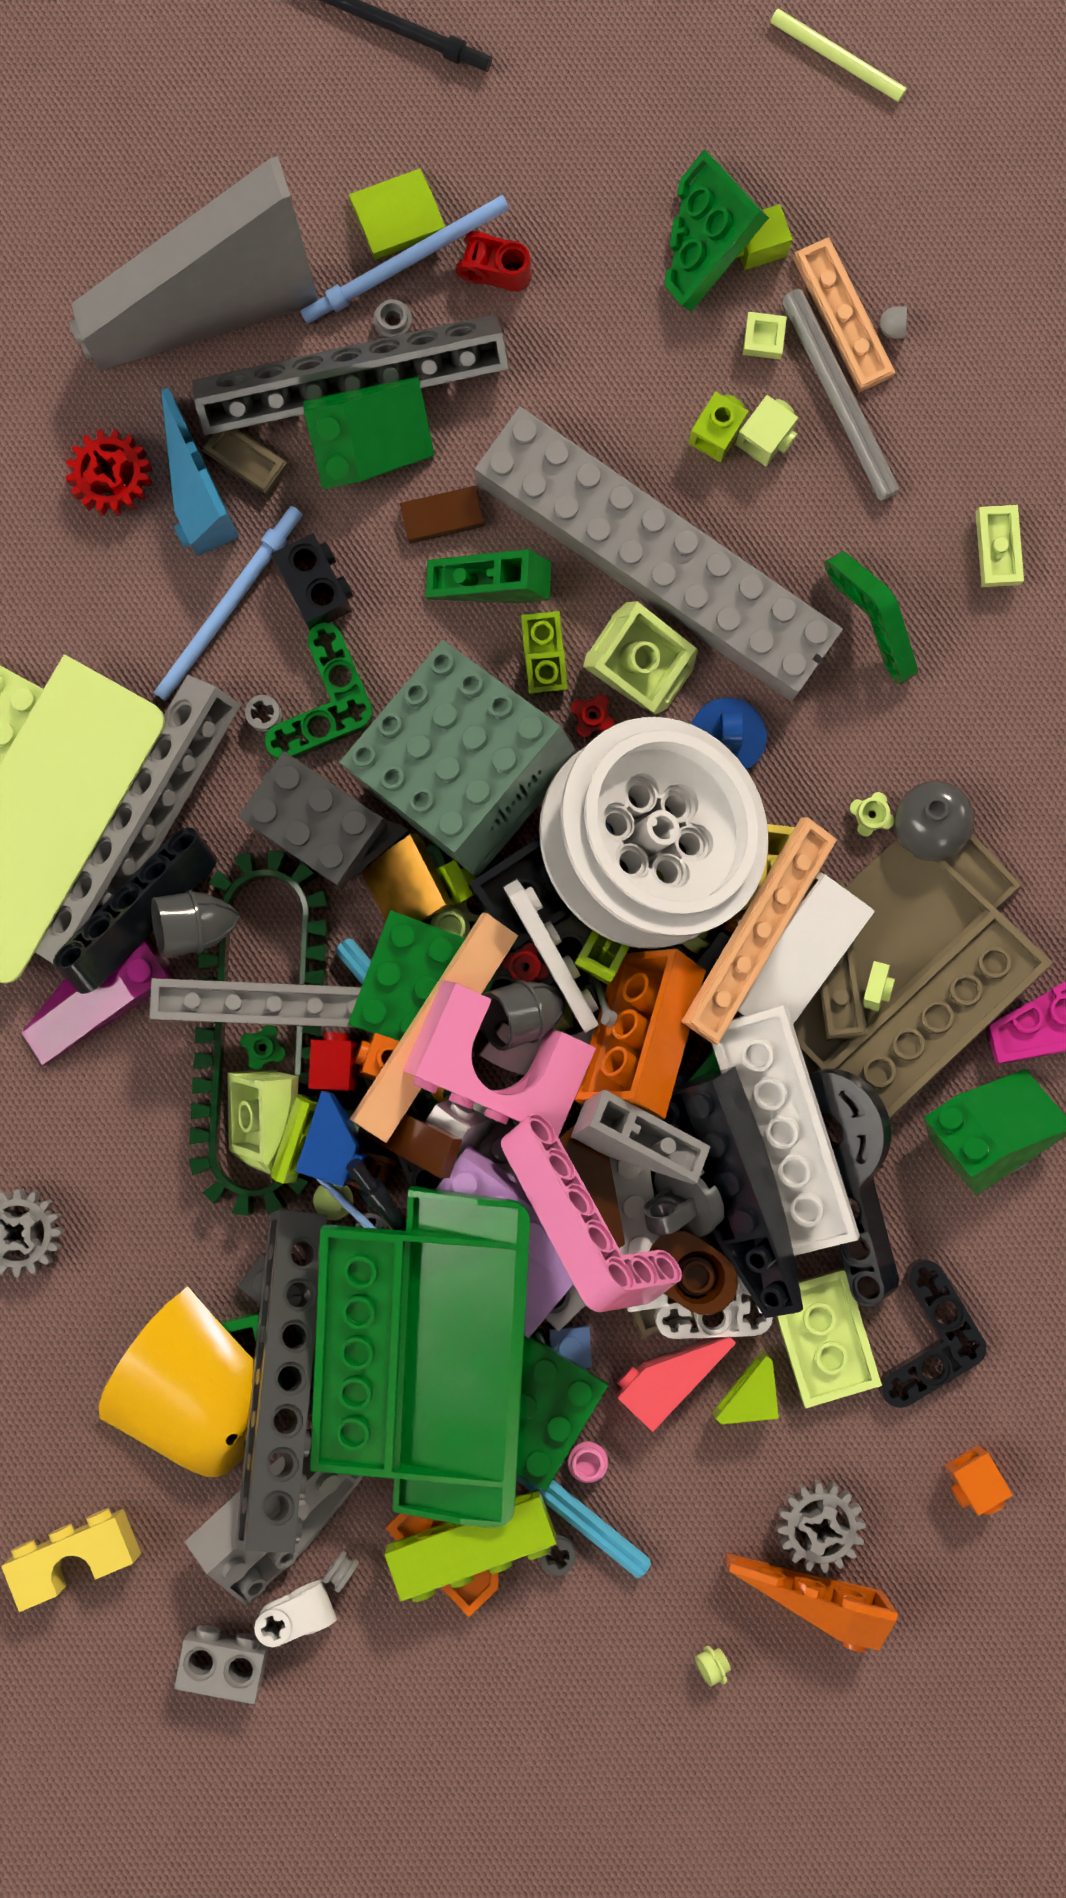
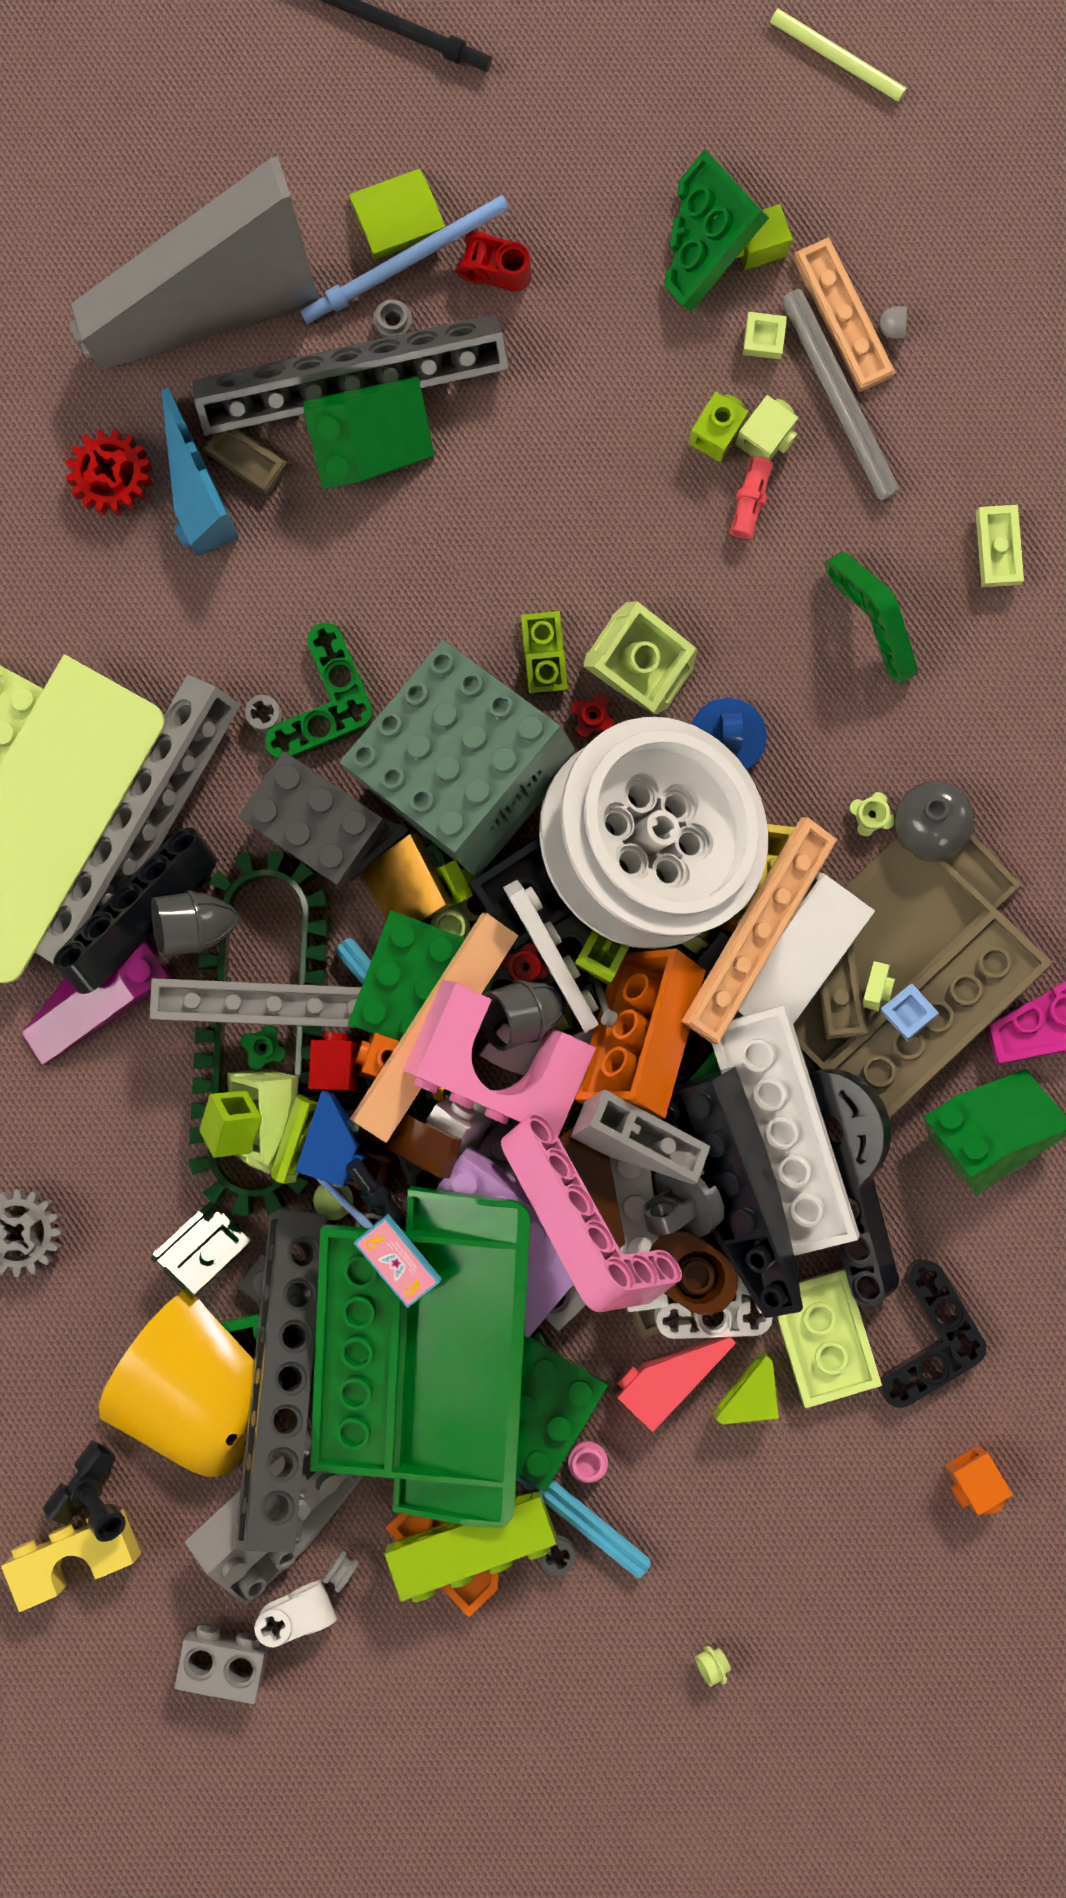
light blue bar [153,506,303,702] -> none
black brick [271,533,354,630] -> none
reddish brown tile [400,486,484,544] -> none
green slope [425,549,551,603] -> none
light grey piece [474,406,843,702] -> none
medium blue plate [549,1325,592,1368] -> none
orange wedge [725,1553,898,1652] -> none
light grey gear [776,1480,866,1573] -> none
none -> black bar [43,1440,126,1542]
none -> plate [151,1201,251,1299]
none -> lime brick [199,1090,262,1158]
none -> bright pink tile [354,1214,442,1308]
none -> coral pin [729,456,774,539]
none -> light blue plate [880,983,939,1042]

